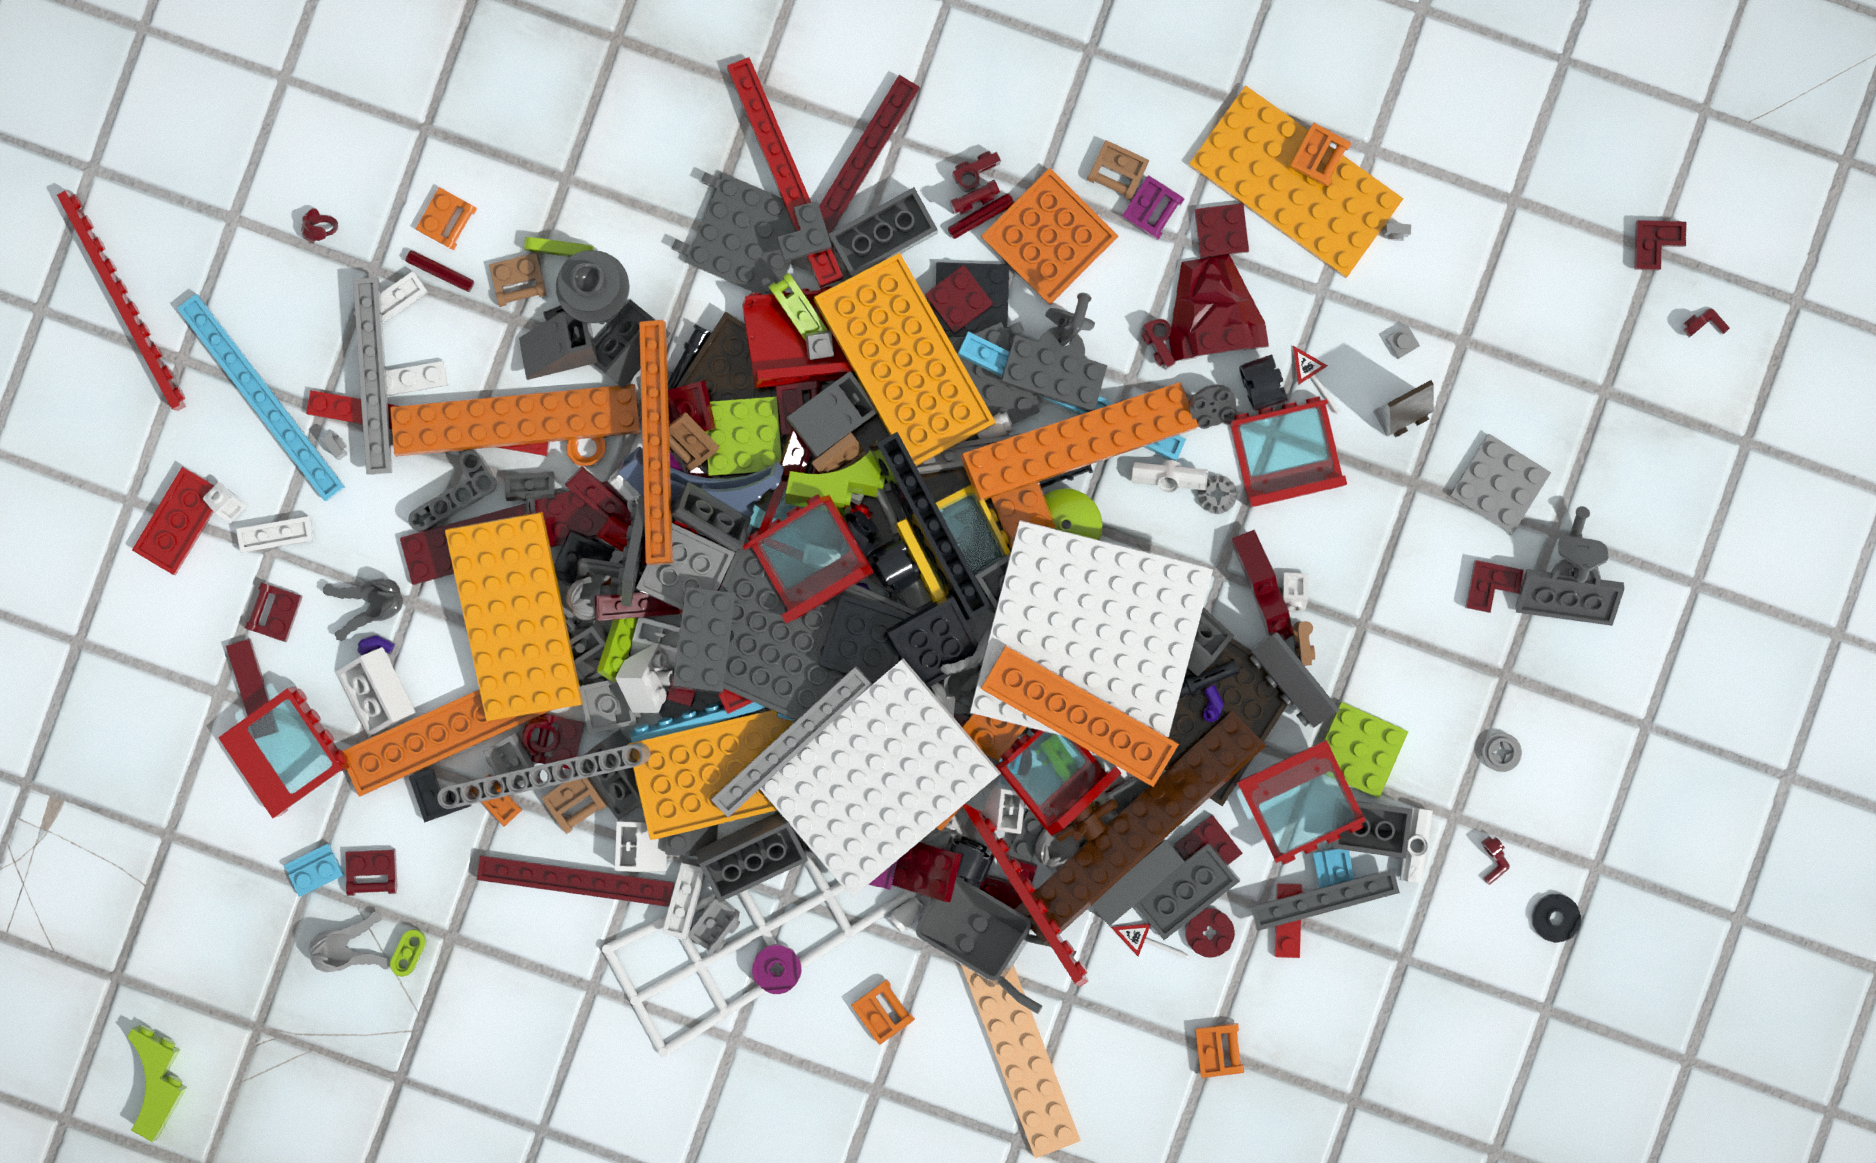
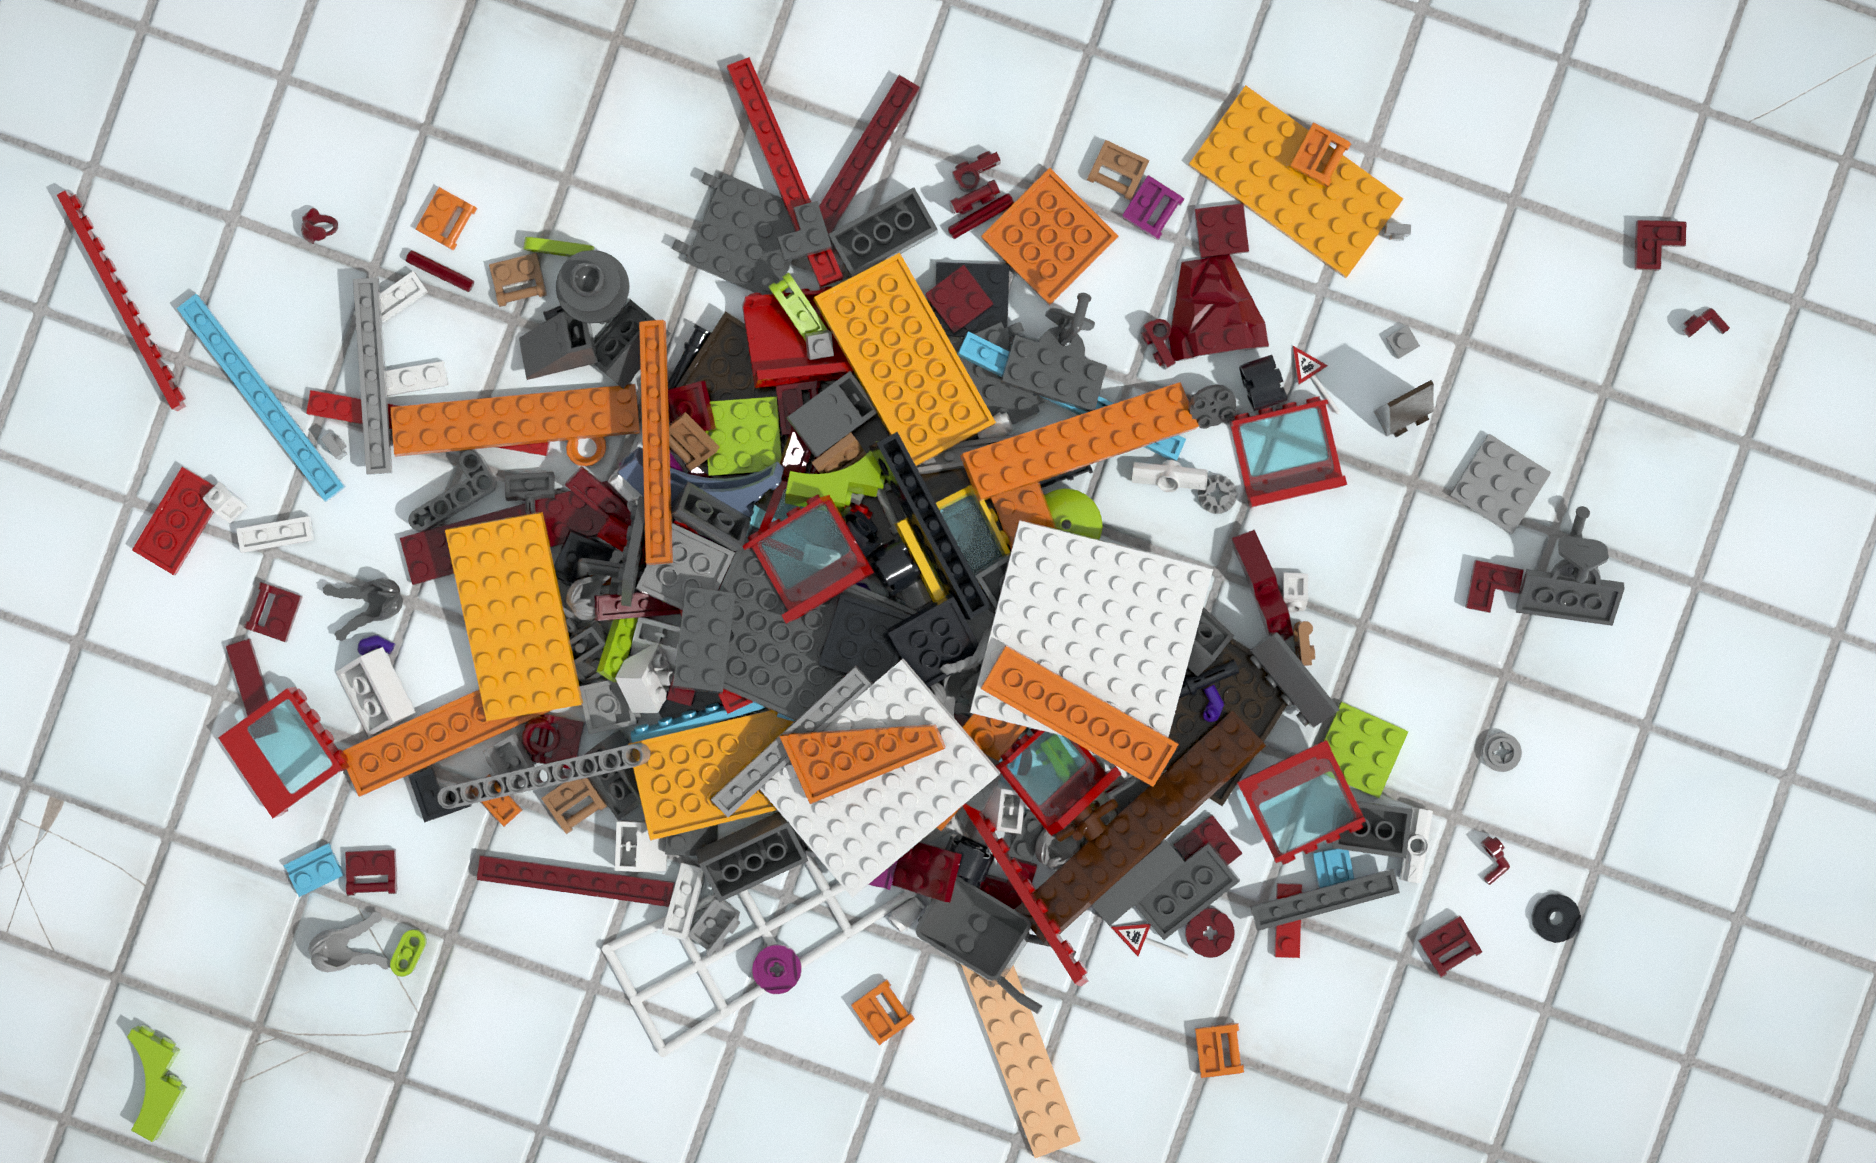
none -> orange wing [779,724,946,804]
none -> dark red plate [1418,915,1483,978]

